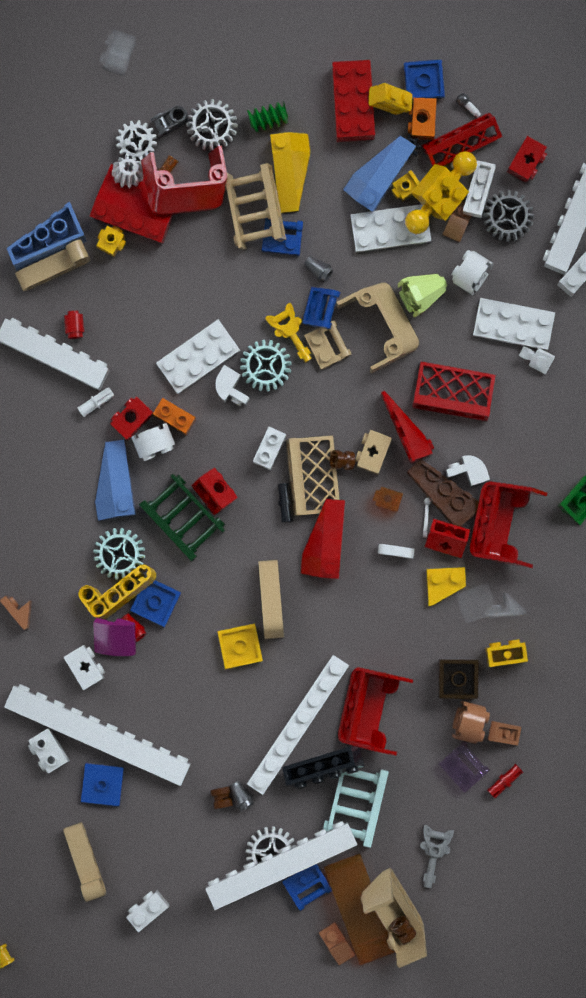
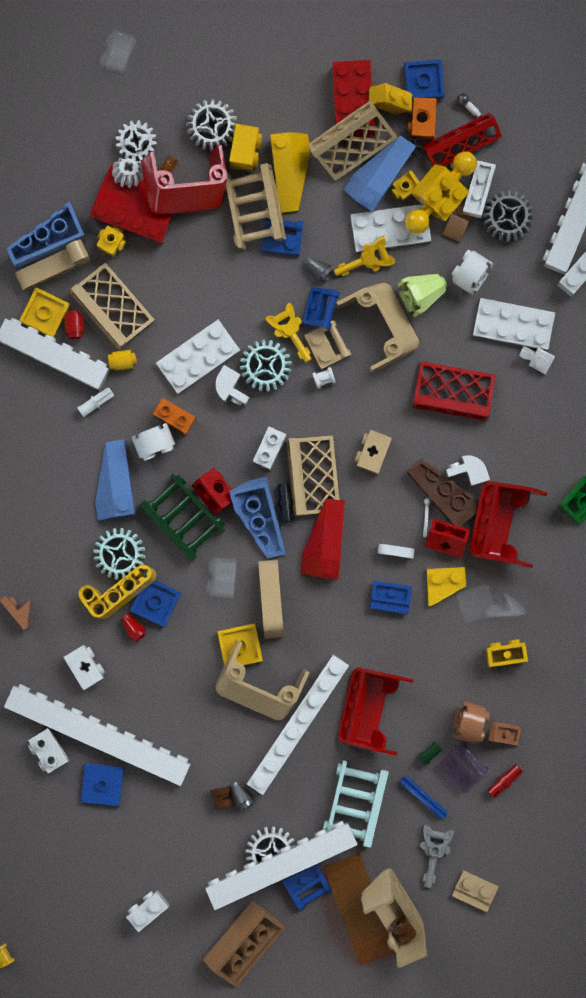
tan beam [63,822,106,902] -> none
magenta slope [93,618,136,656] -> none
red brick [110,396,153,441] -> none
flat silver piece [150,105,188,137] -> none
green piece [247,101,288,133] -> none
black brick [282,746,364,789] -> none
nougat slope [319,922,355,965] -> none
reddish brown wheel [330,450,355,470] -> none
clear orange brick [373,487,403,513] -> none
red wedge [381,391,434,464] -> none
dark brown brick [438,659,479,699] -> none
red brick [507,136,547,183] -> none
none -> yellow plate [19,287,70,338]
none -> tan fence [70,263,155,351]
none -> yellow brick [108,349,137,371]
none -> medium nougat slope [203,900,286,987]
none -> clear brick [207,558,237,598]
none -> tan windscreen [216,639,310,720]
none -> yellow brick [229,124,262,173]
none -> medium blue wedge [230,476,286,559]
none -> tan fence [308,100,398,181]
none -> white bush [312,367,336,389]
none -> yellow piece [334,235,396,277]
none -> blue plate [370,581,412,614]
none -> blue axle [400,776,448,820]
none -> dark green pin [417,742,442,766]
none -> tan plate [451,870,499,912]

